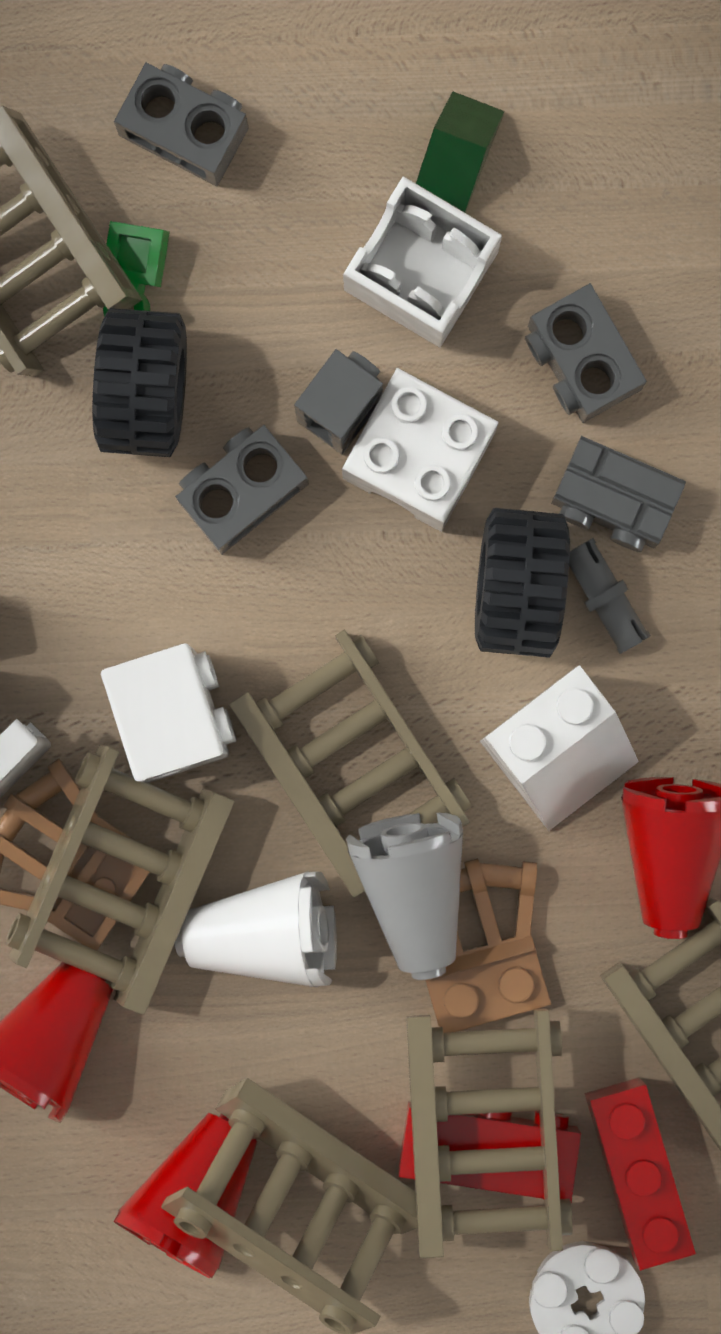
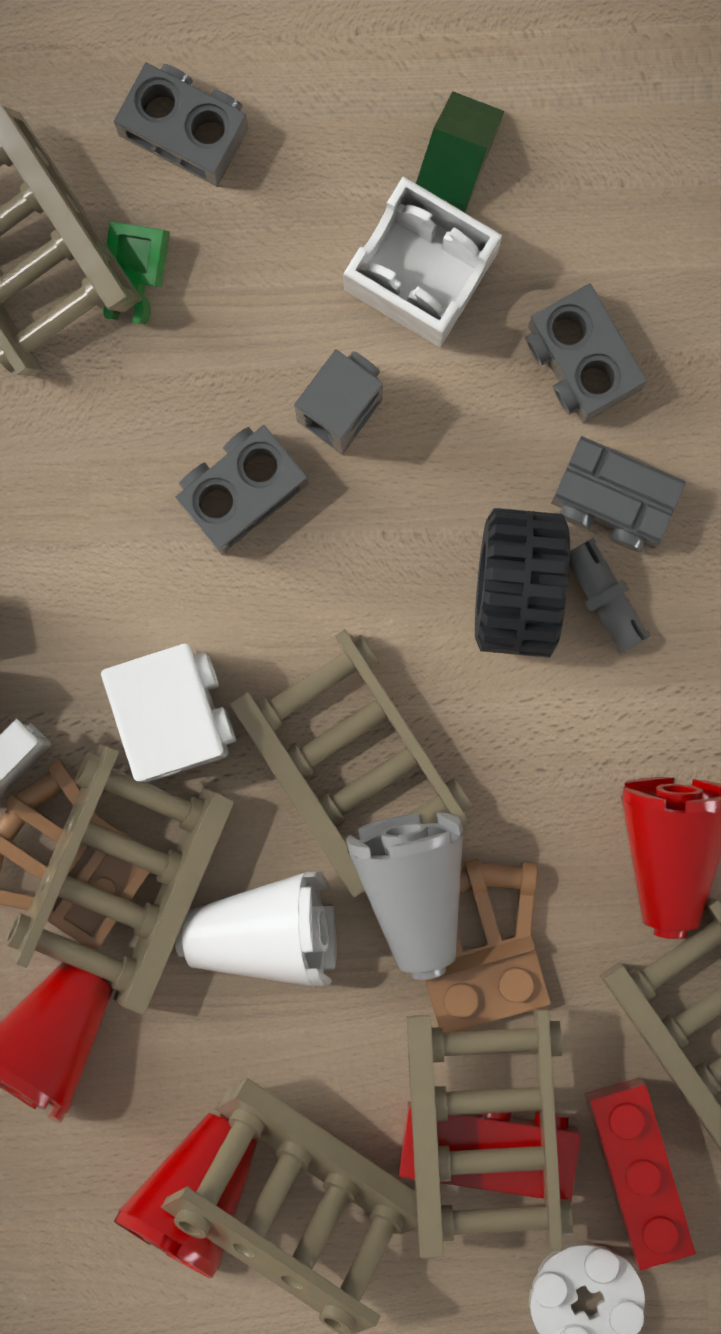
black tyre [92,308,187,457] -> none
white piece [342,368,499,532] -> none
white slope [480,665,639,831] -> none

